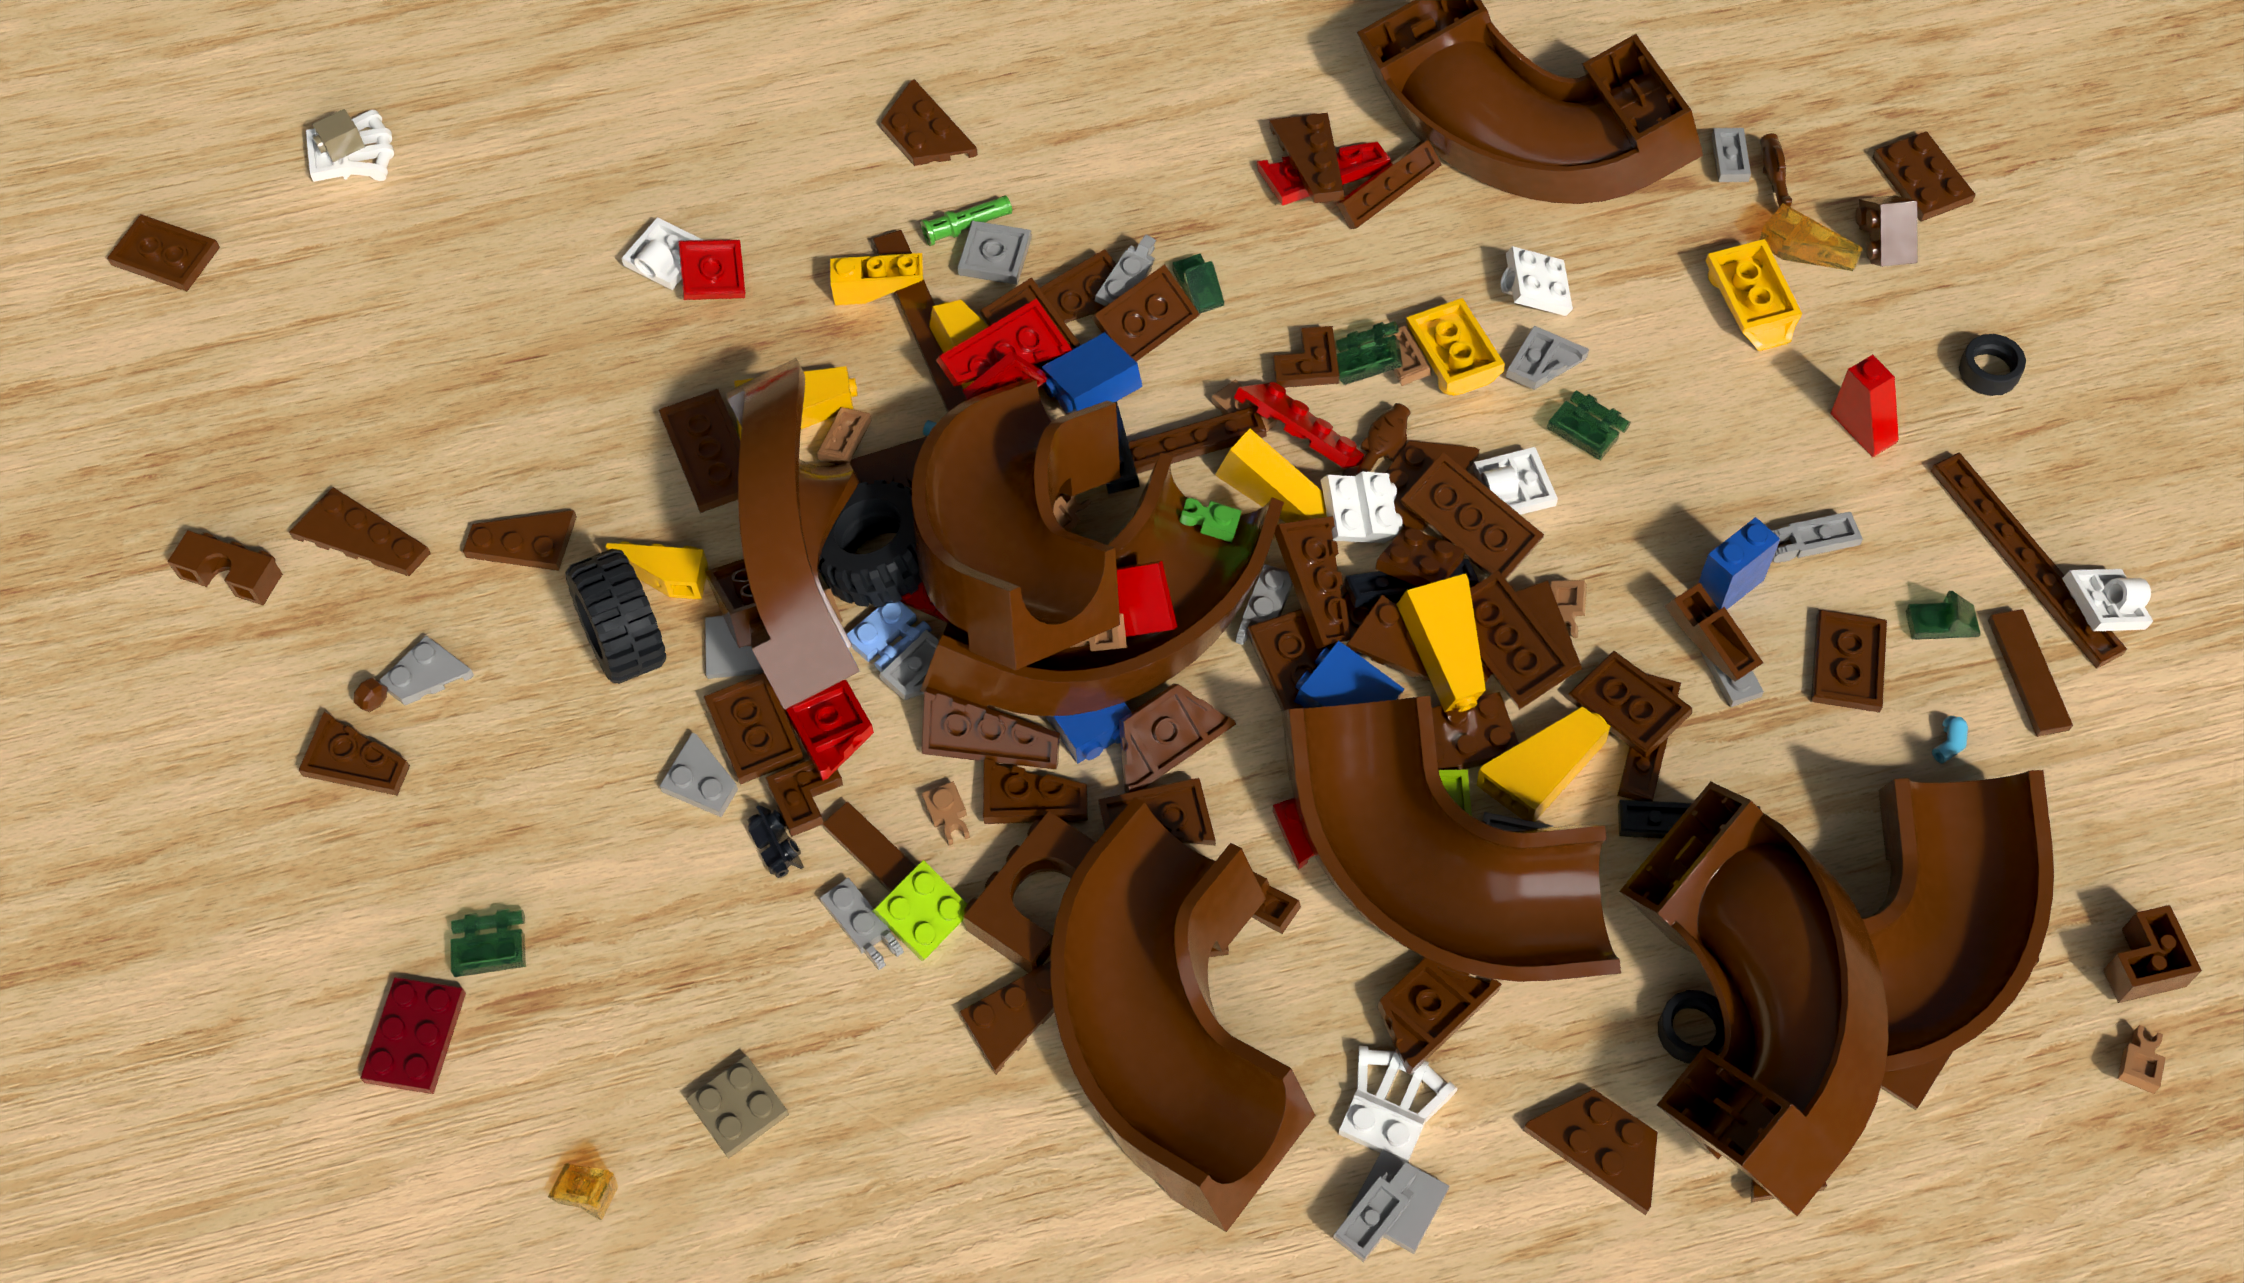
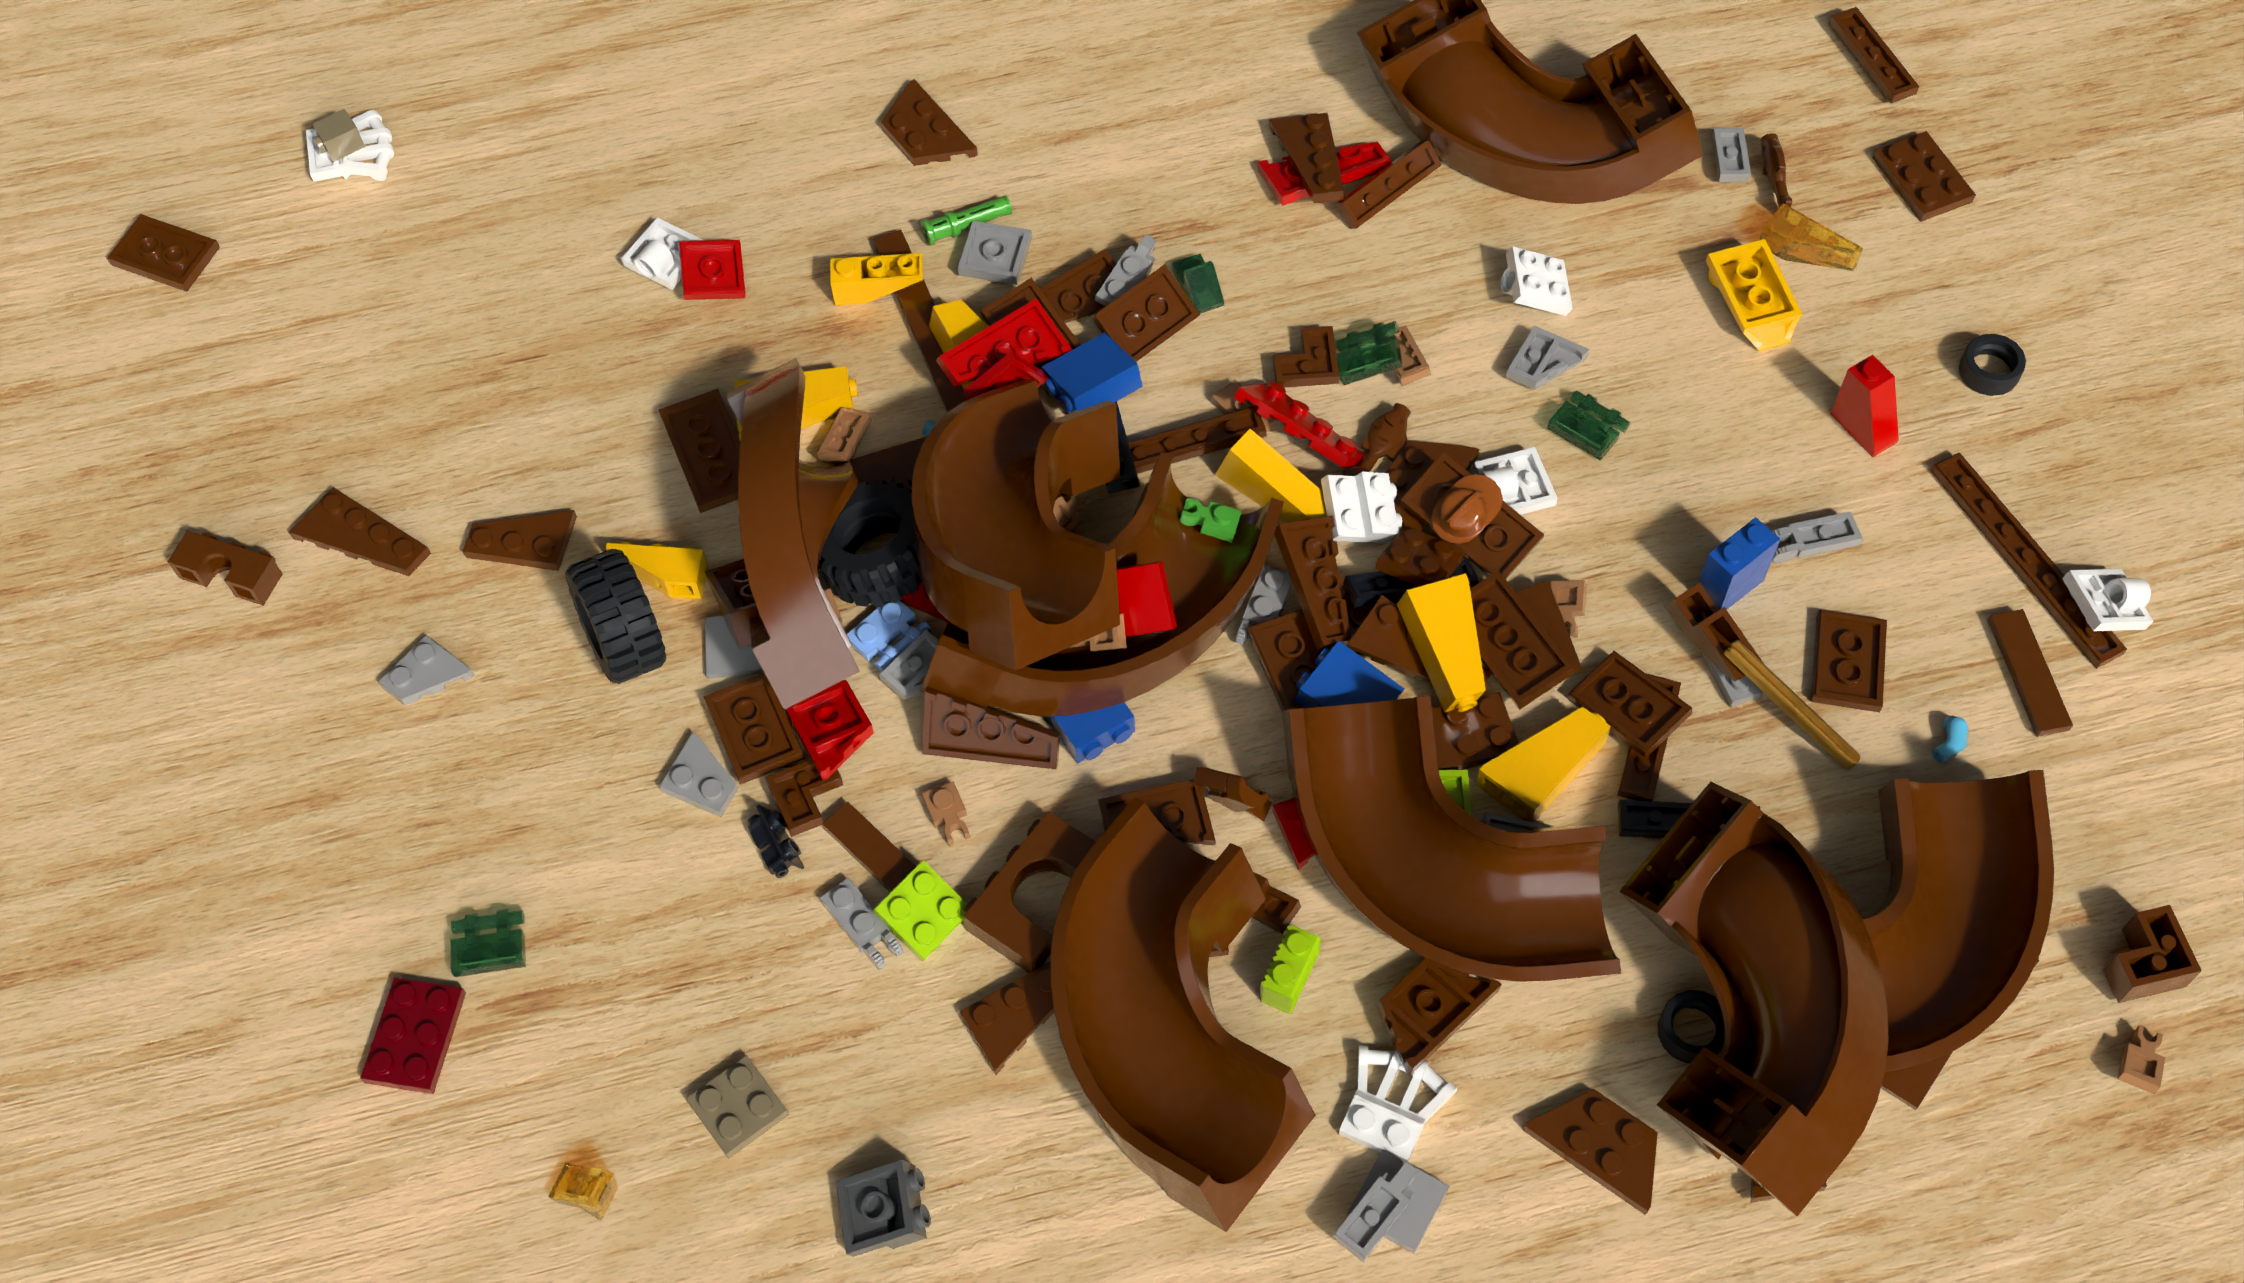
reddish brown wing [298,712,410,796] -> none
reddish brown tile [354,678,388,713] -> none
reddish brown wing [983,758,1088,824] -> none
reddish brown wing [1119,683,1236,793] -> none
yellow slope [1406,298,1505,396] -> none
brick [1855,195,1918,267] -> none
clear green slope [1906,591,1981,640] -> none
none -> dark grey plate [836,1159,931,1257]
none -> reddish brown piece [1194,767,1272,821]
none -> lime brick [1260,925,1321,1014]
none -> dark orange piece [1431,474,1503,544]
none -> pearl gold axle [1724,640,1861,770]
none -> reddish brown plate [1829,7,1919,103]

